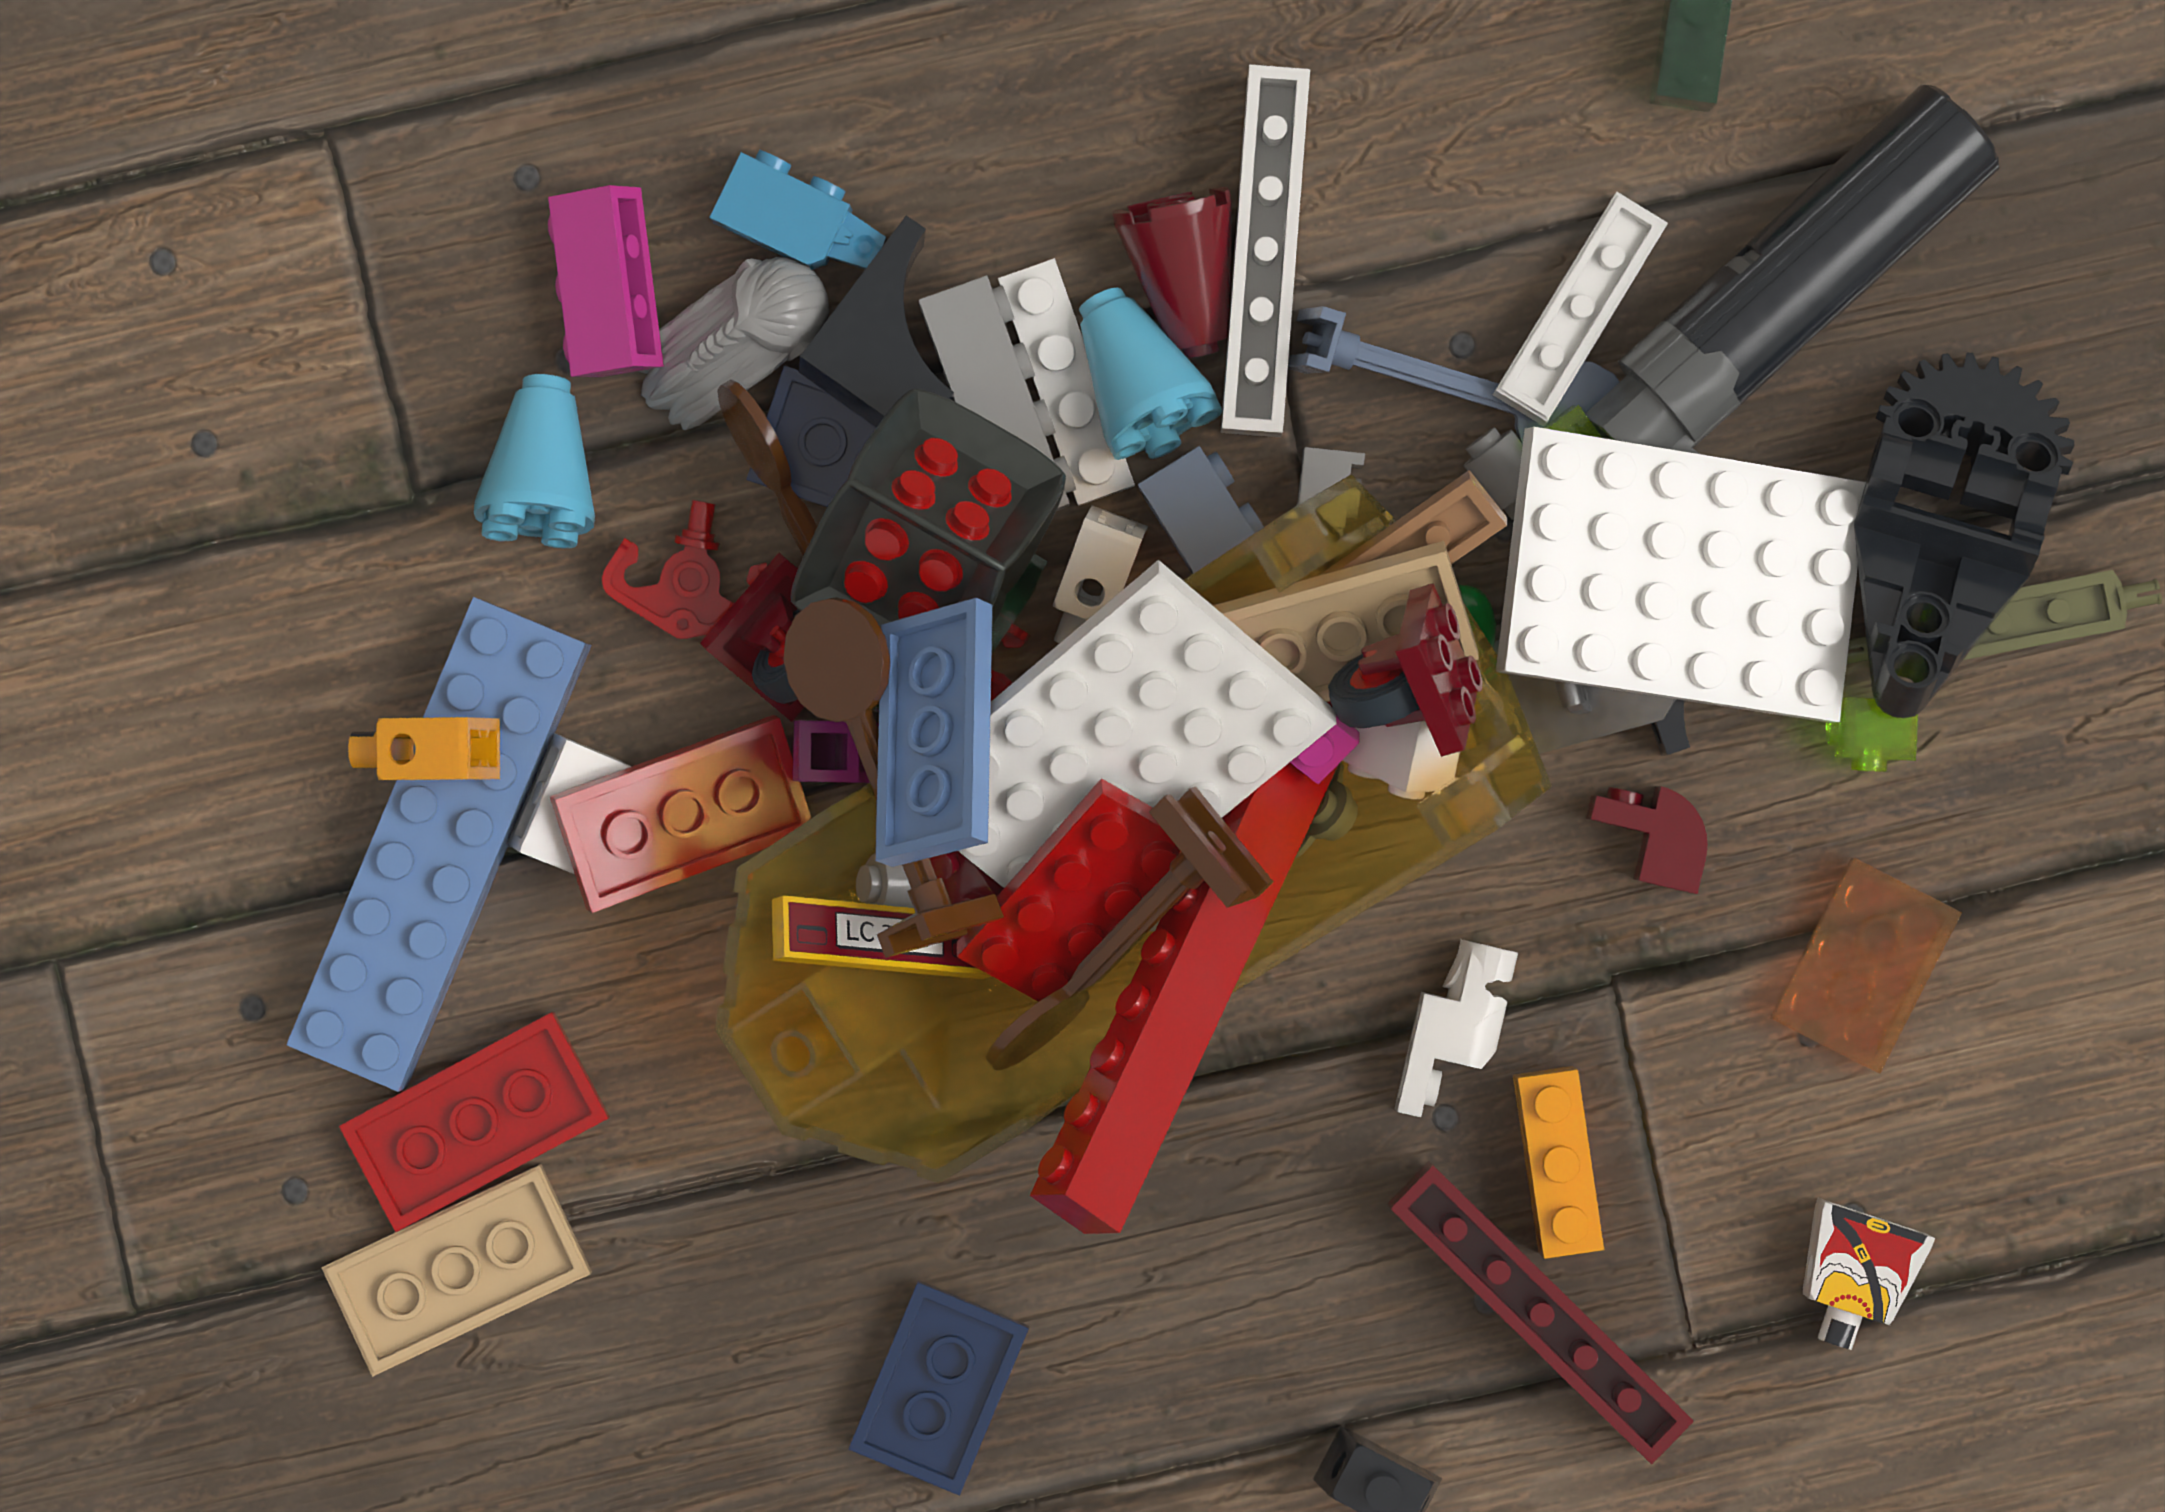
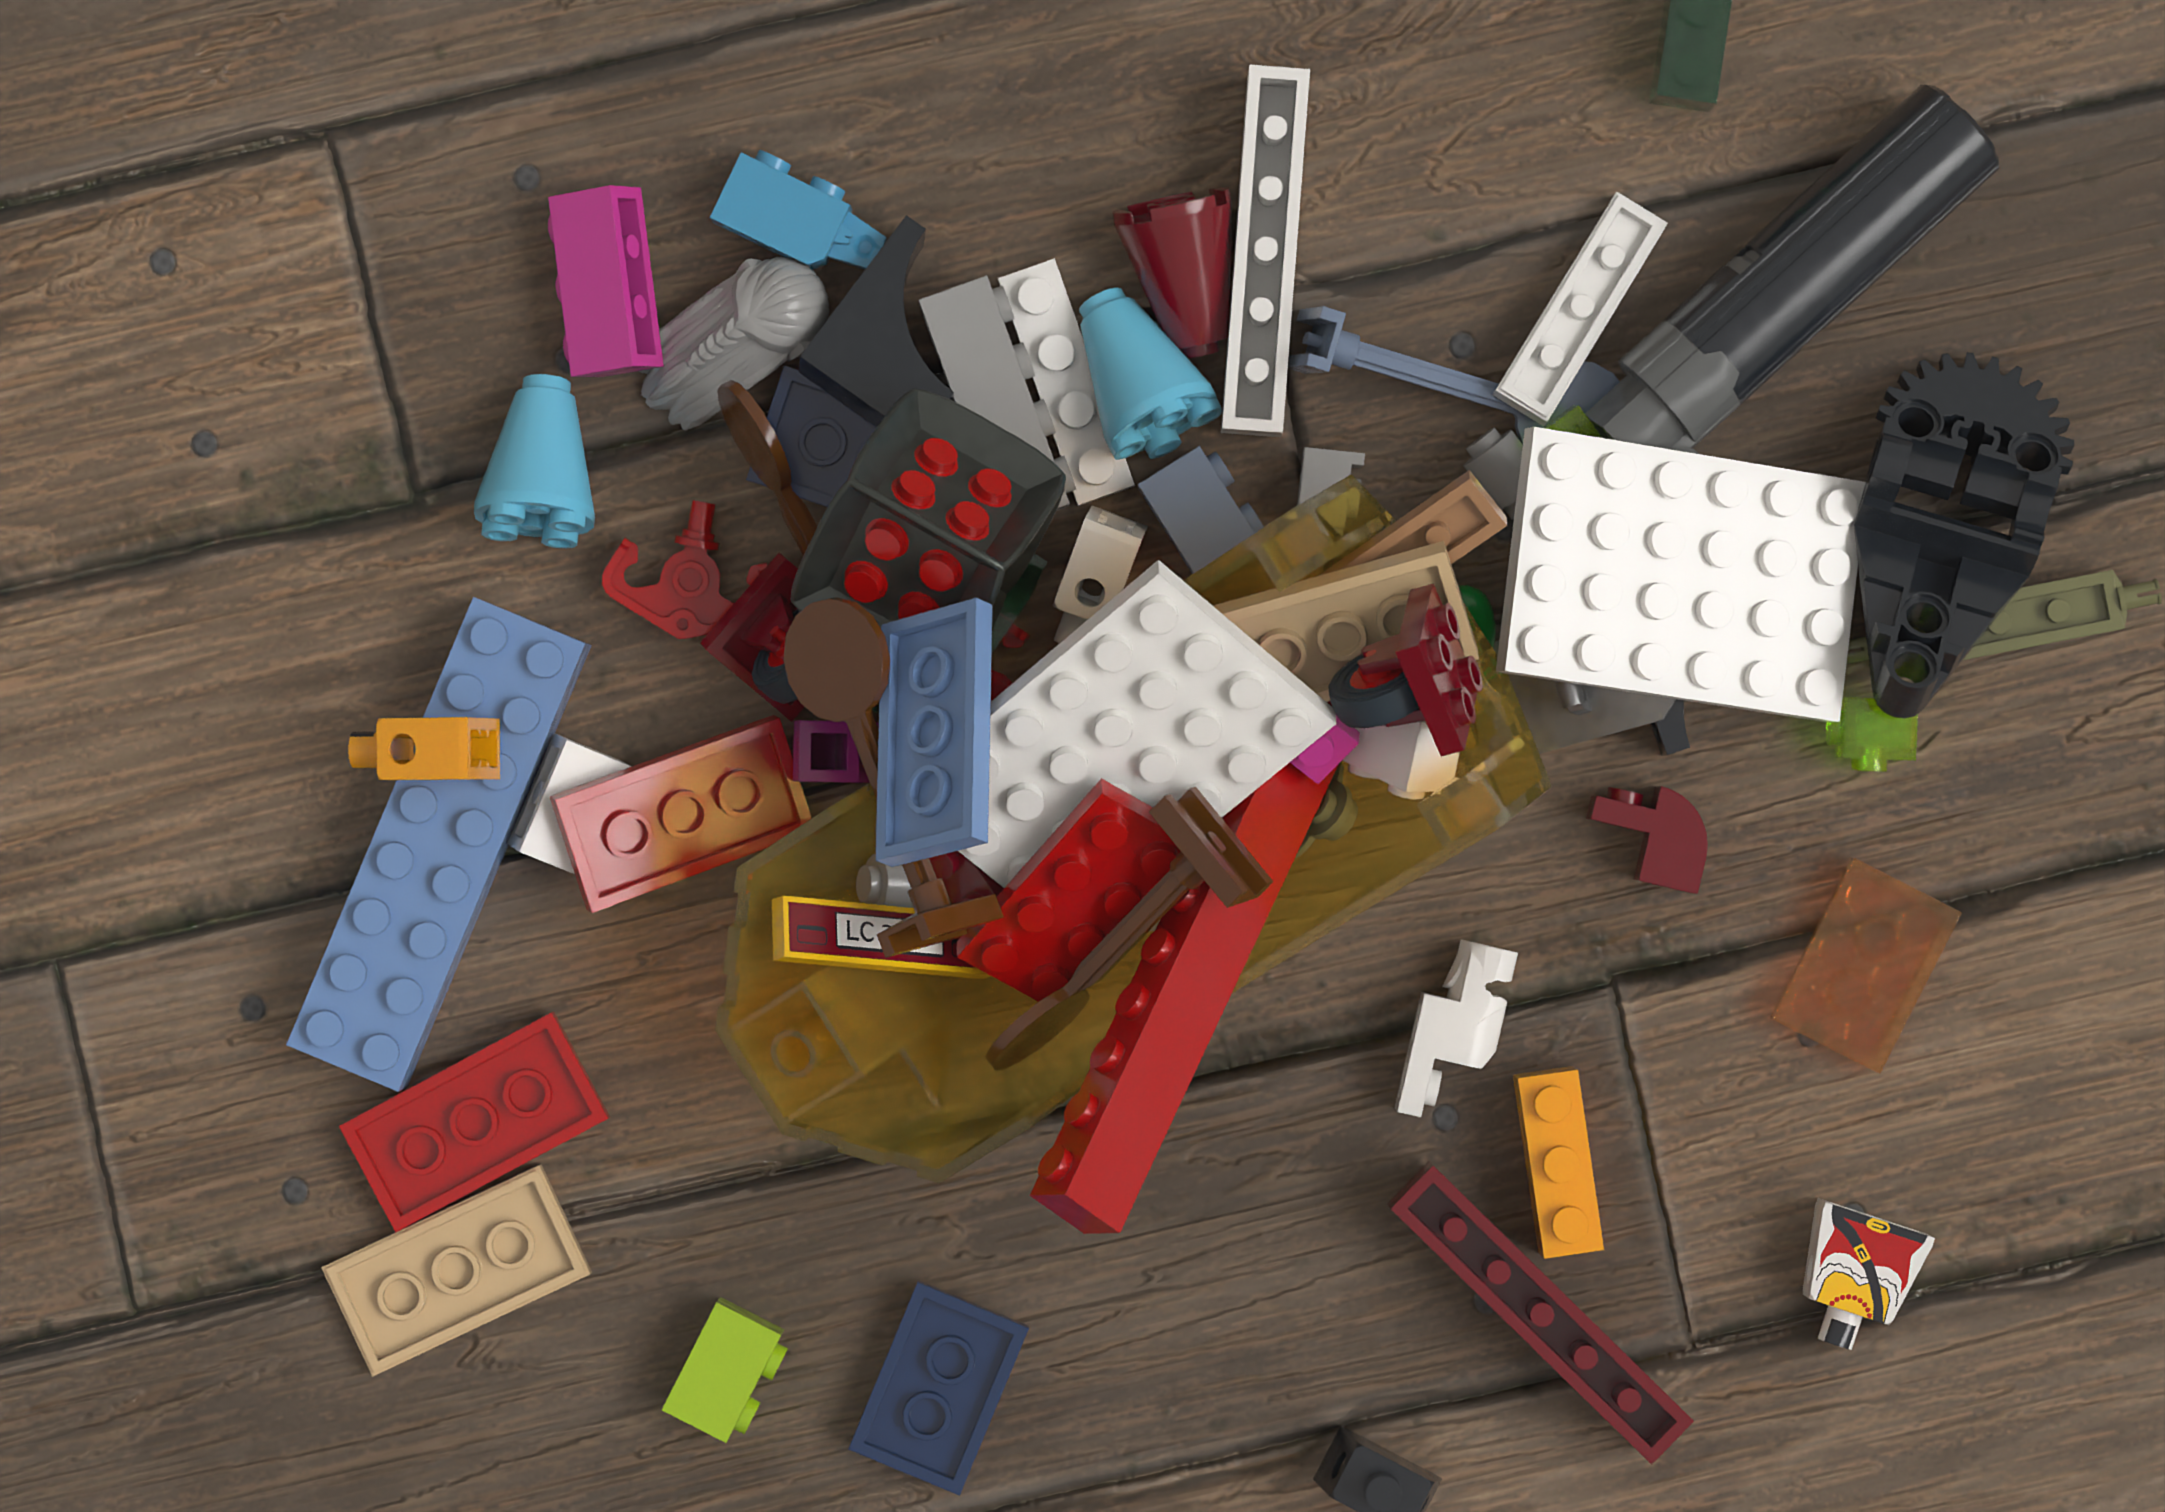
none -> lime brick [662,1297,788,1443]

